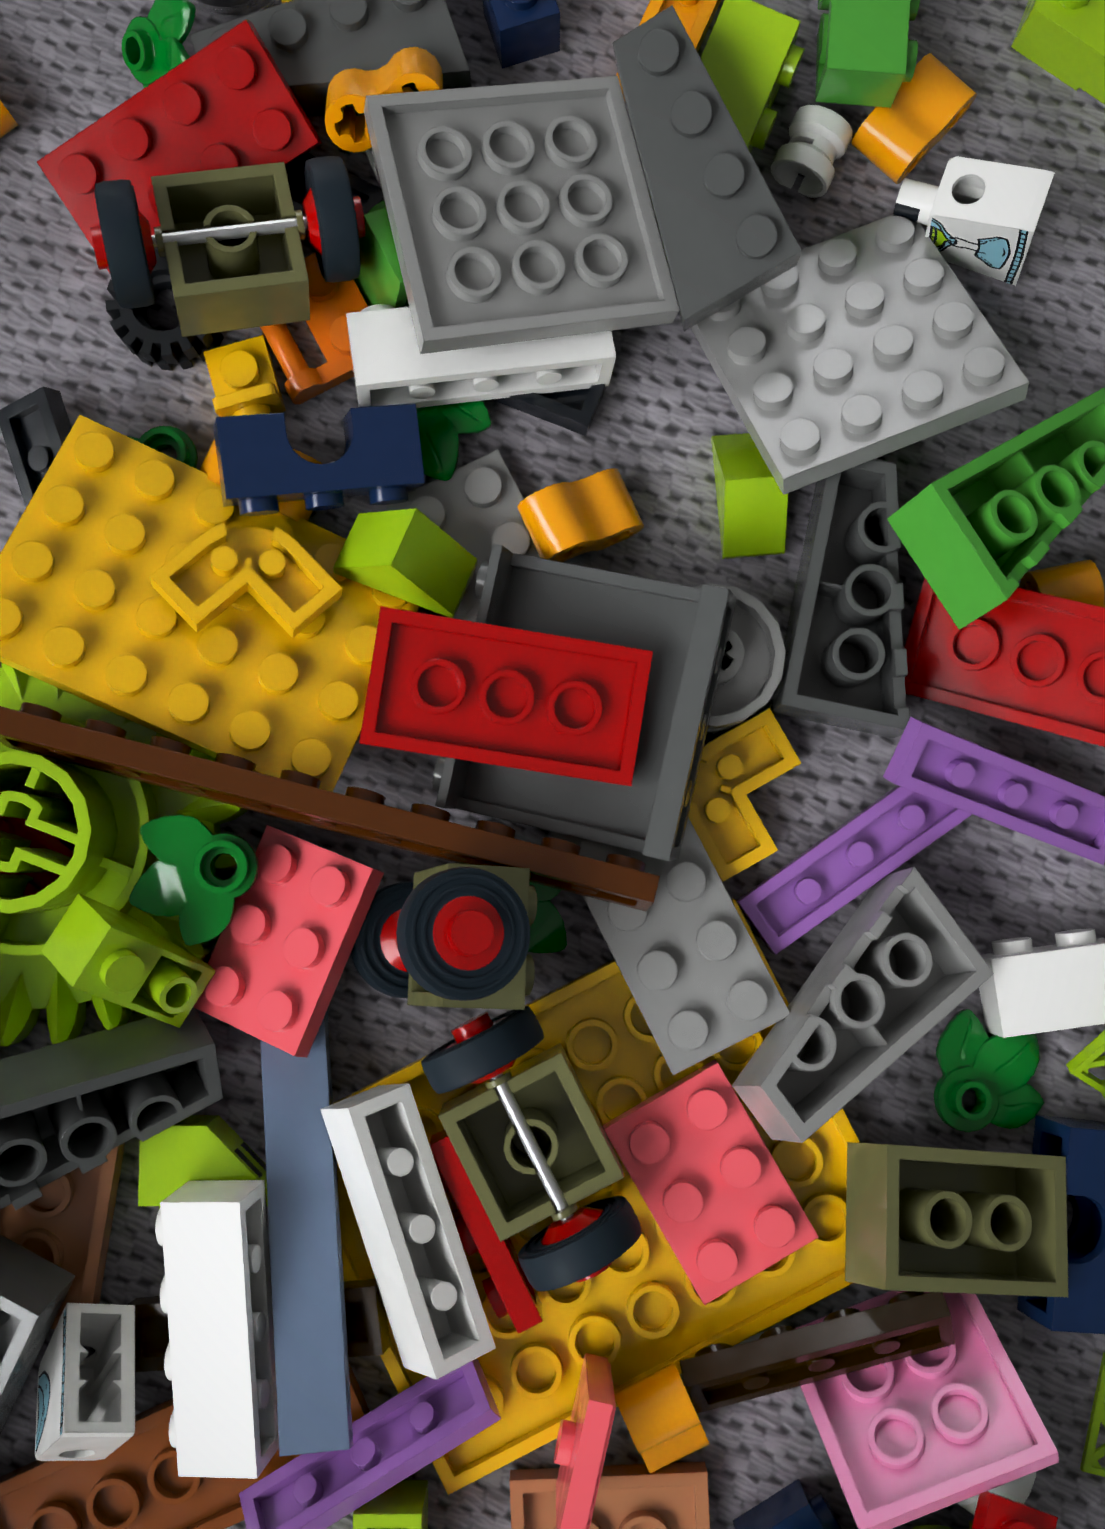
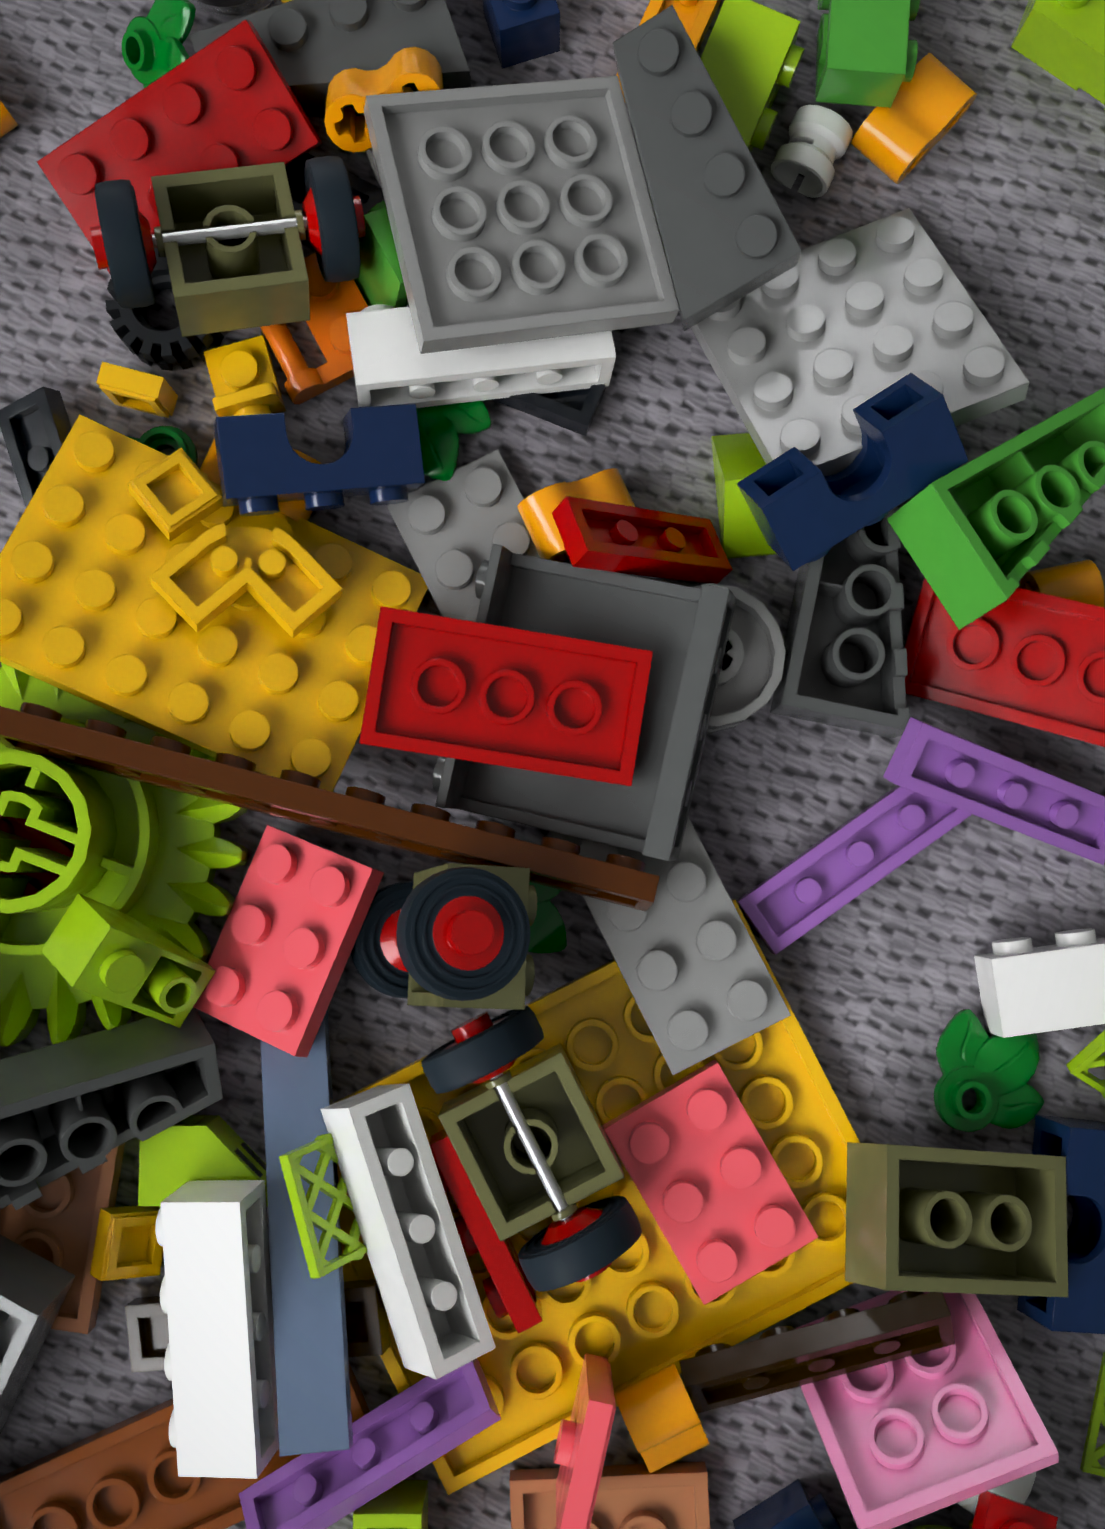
white torso [35,1303,135,1461] -> none
green plate [129,815,259,946] -> none
lime slope [333,508,478,618] -> none
yellow plate [688,708,801,882] -> none
light grey wedge [732,867,994,1143] -> none
white torso [893,156,1055,286] -> none
none -> yellow tile [90,1206,163,1281]
none -> yellow tile [96,362,178,418]
none -> yellow tile [127,447,223,541]
none -> lime window [279,1133,367,1279]
none -> red plate [552,496,733,584]
none -> dark blue arch [737,373,969,571]

